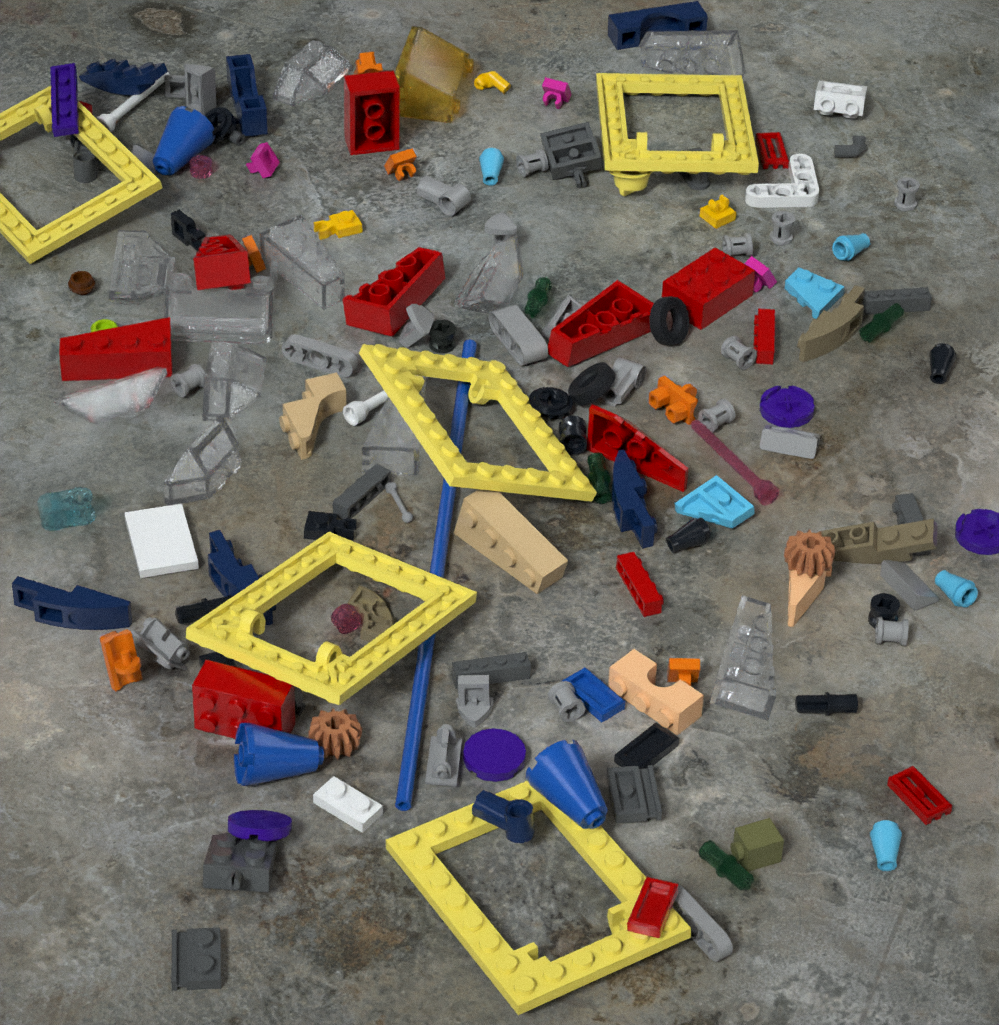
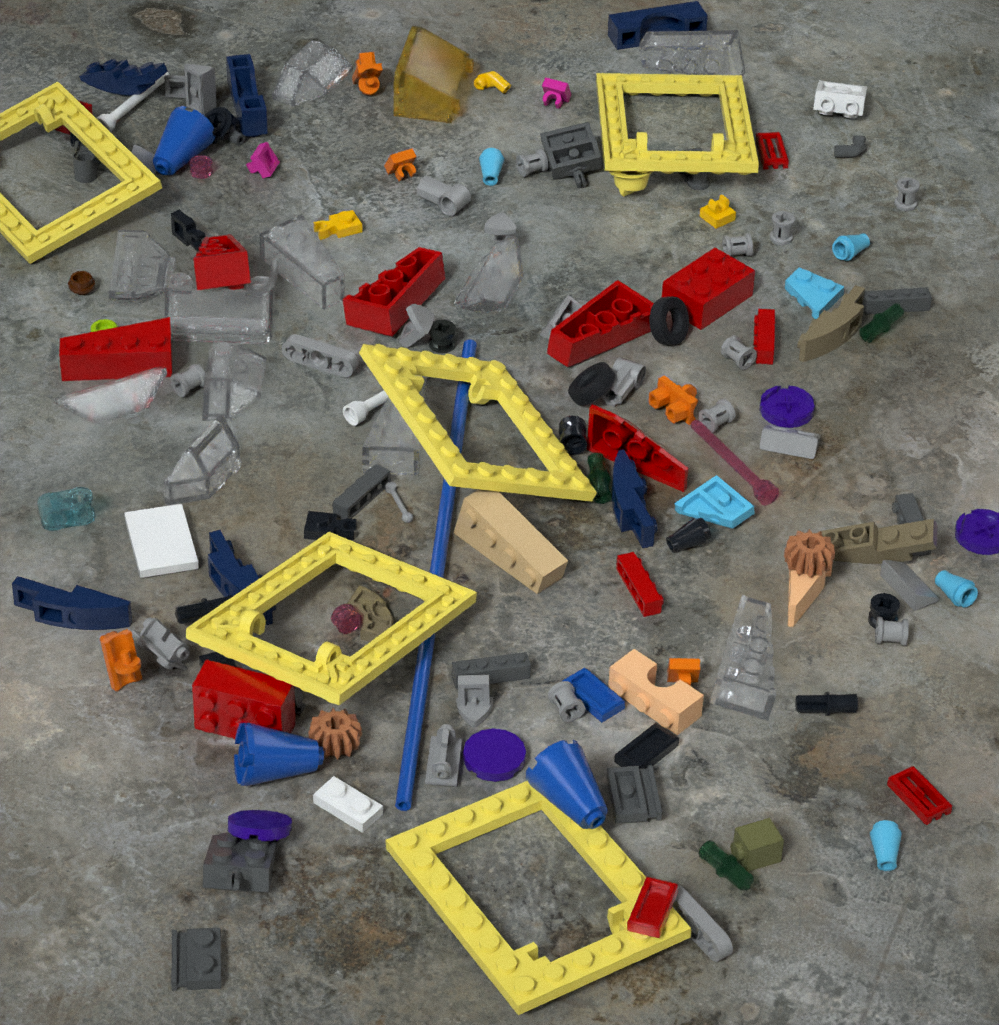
dark purple tile [50,63,79,137] -> none
orange tile [242,235,266,273] -> none
tan arch [279,372,346,460] -> none
red brick [344,70,400,155] -> none
dark blue piece [472,790,535,843] -> none
light grey beam [488,305,548,366] -> none
clear green axle [524,277,552,318] -> none
black gear [529,387,573,420] -> none
dark pink tile [744,256,777,293] -> none
white beam [745,153,819,208] -> none
black cone [929,343,956,384] -> none

